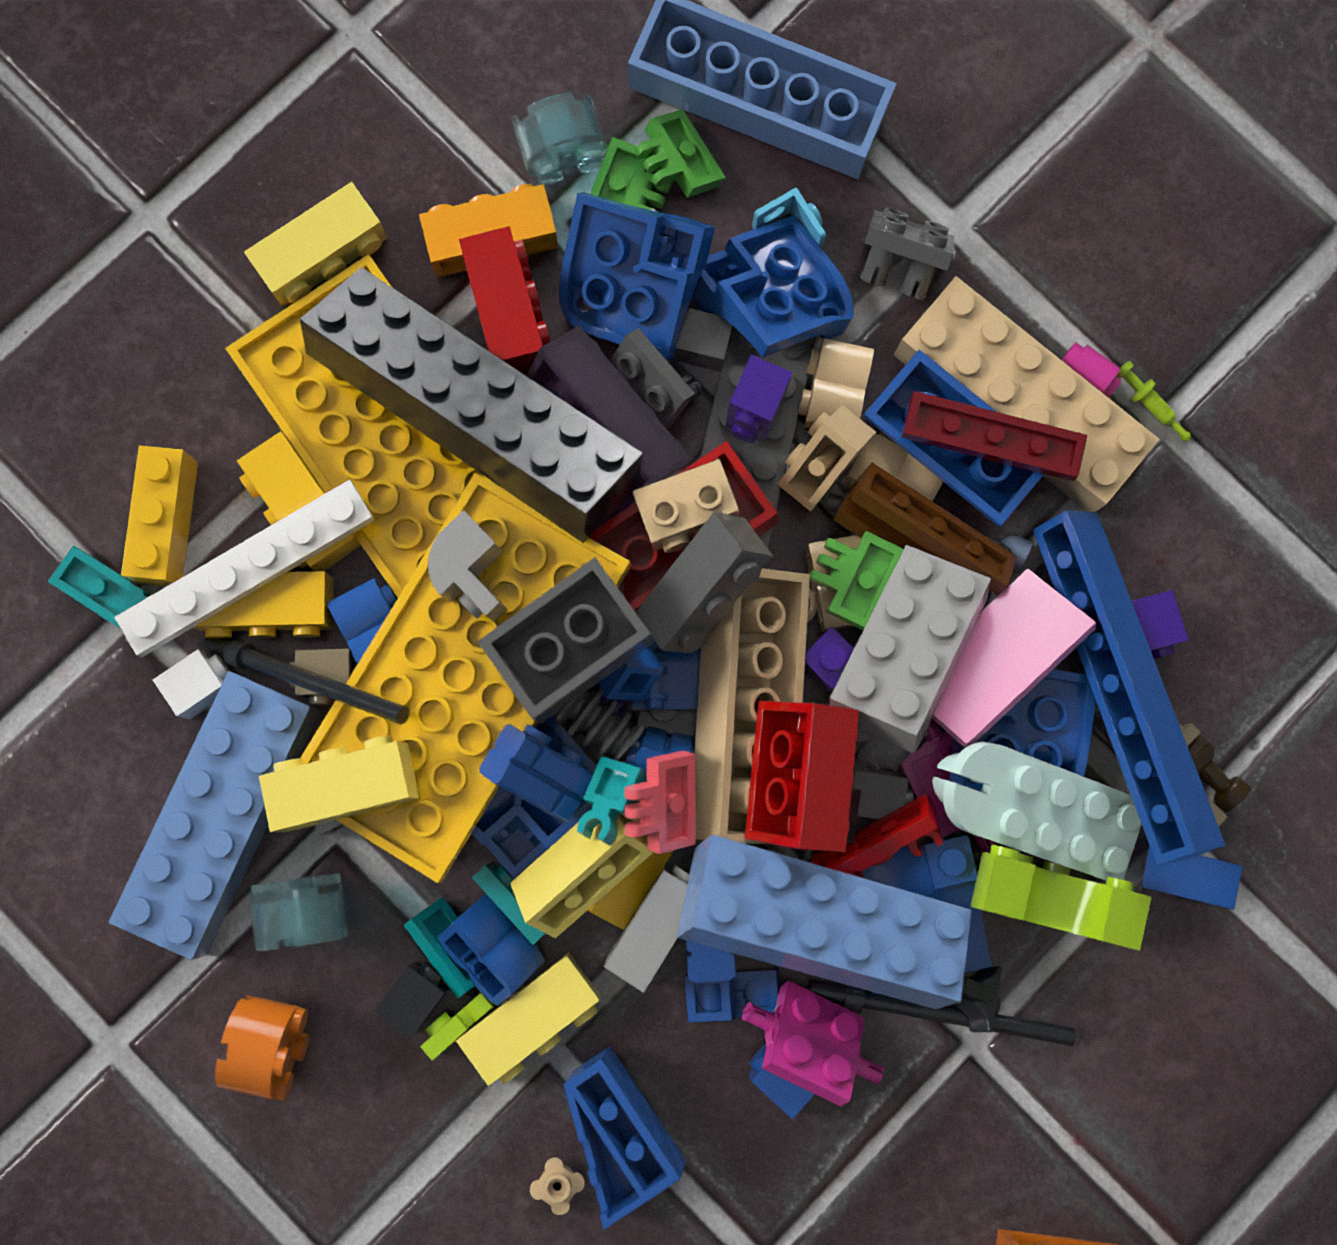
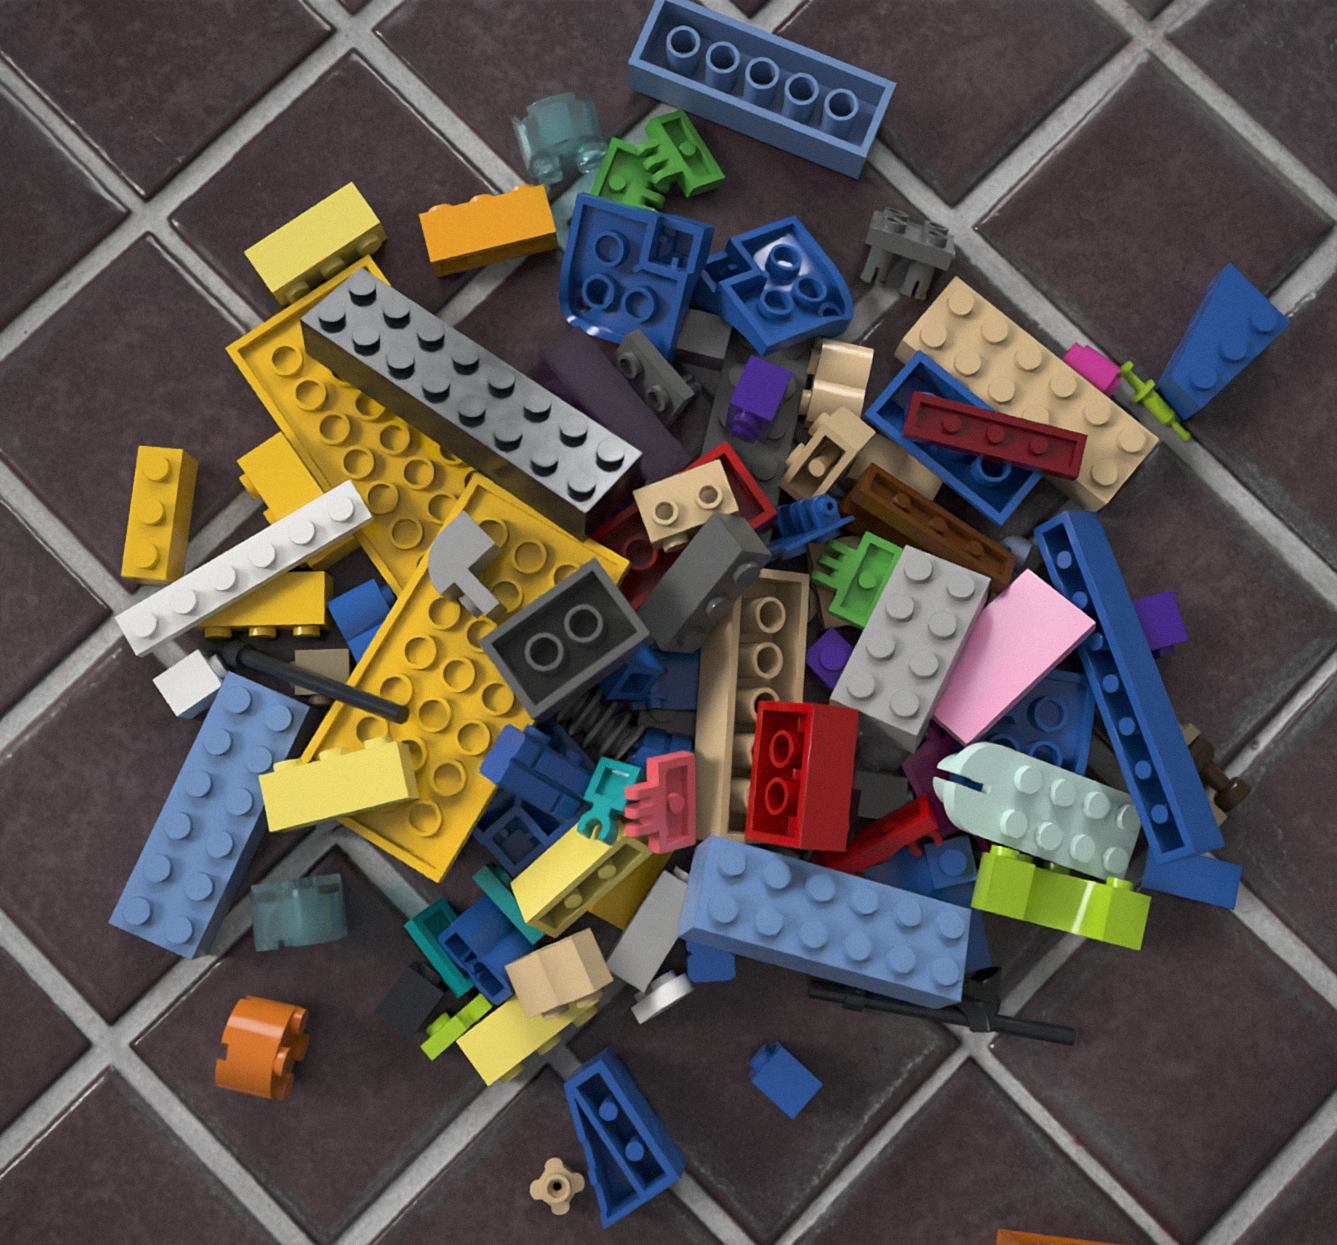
teal hinge [48,545,150,629] -> none
red brick [459,226,554,380] -> none
blue slope [685,968,781,1022] -> none
dark pink plate [742,981,884,1106] -> none
medium azure bracket [752,187,826,248] -> none
none -> tan brick [505,928,613,1021]
none -> white plate [631,970,695,1025]
none -> blue hinge [765,494,855,563]
none -> blue wedge [1154,262,1291,422]

